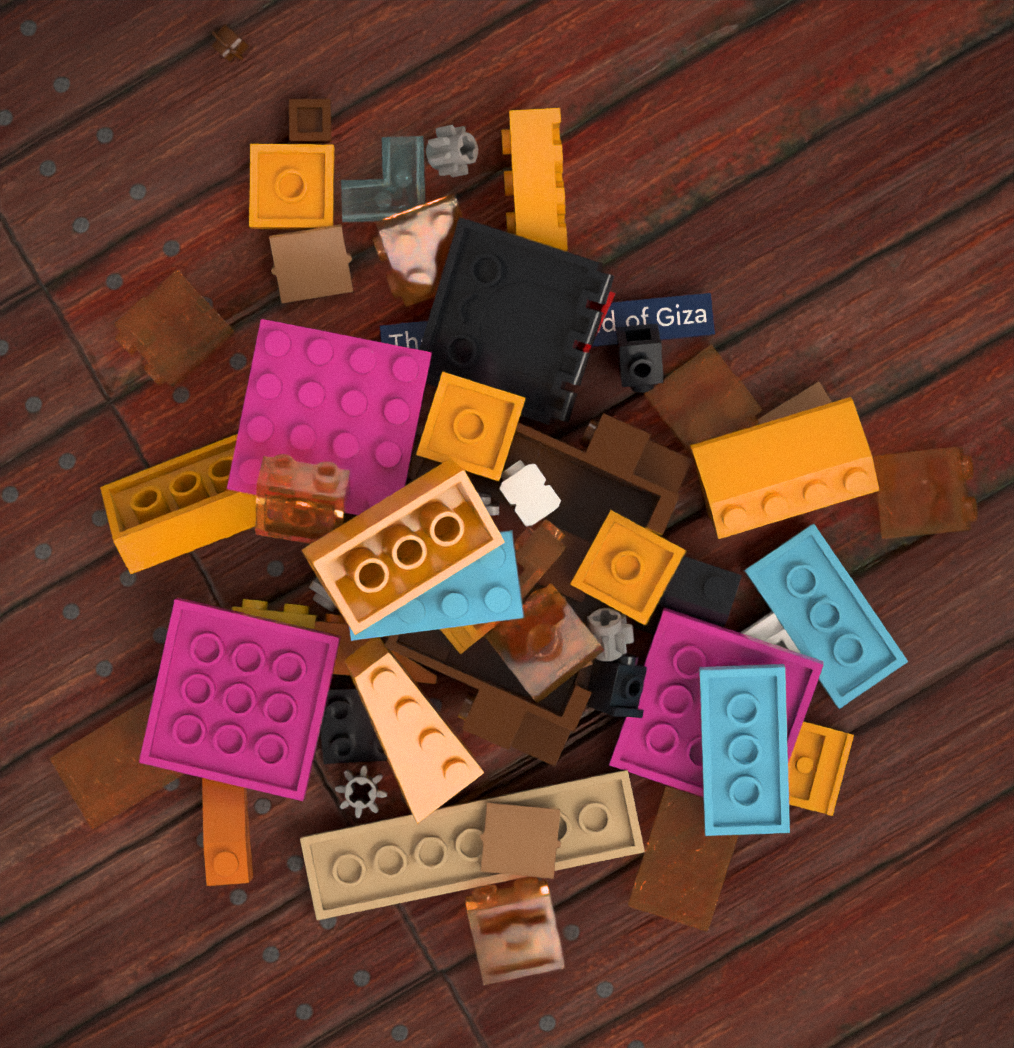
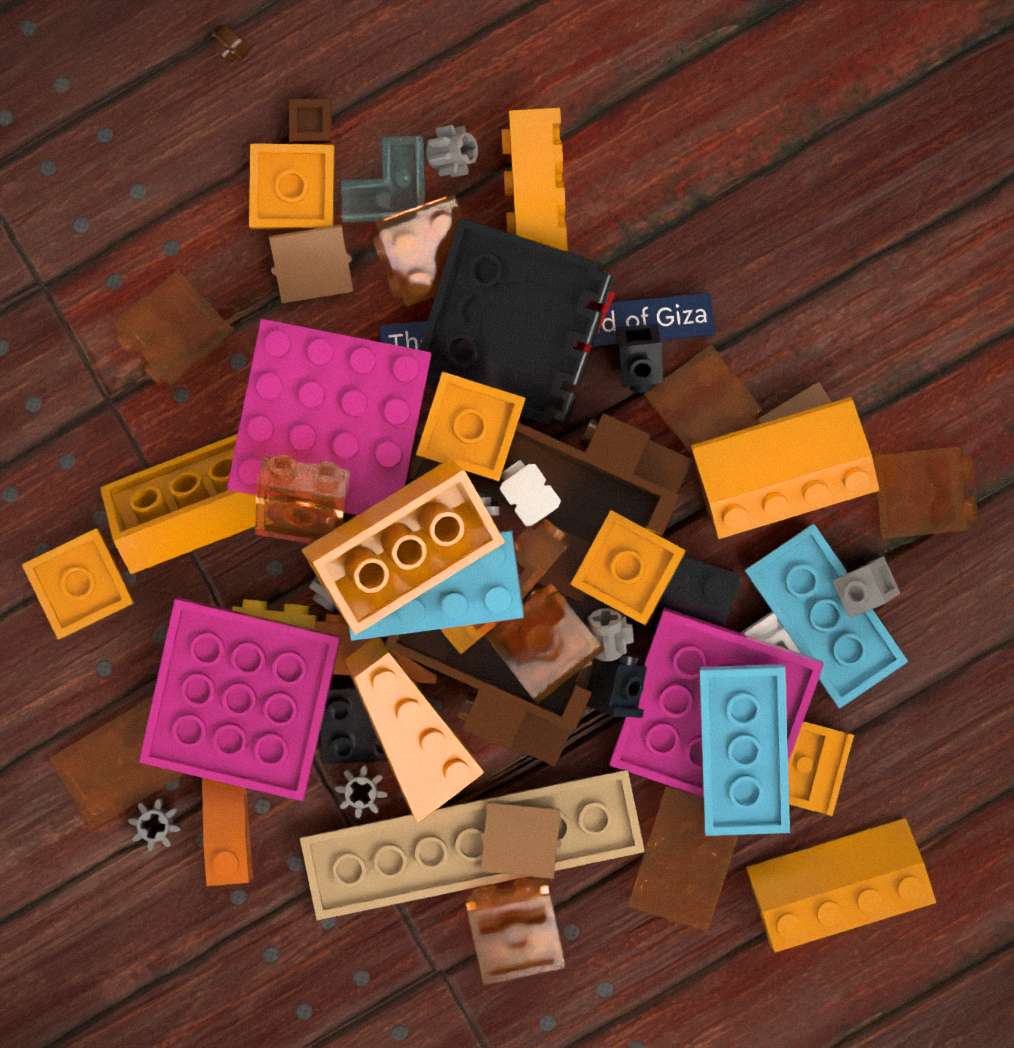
none -> light orange plate [22,528,135,640]
none -> light grey gear [128,798,182,851]
none -> light orange slope [746,818,936,952]
none -> light grey bracket [833,556,901,617]

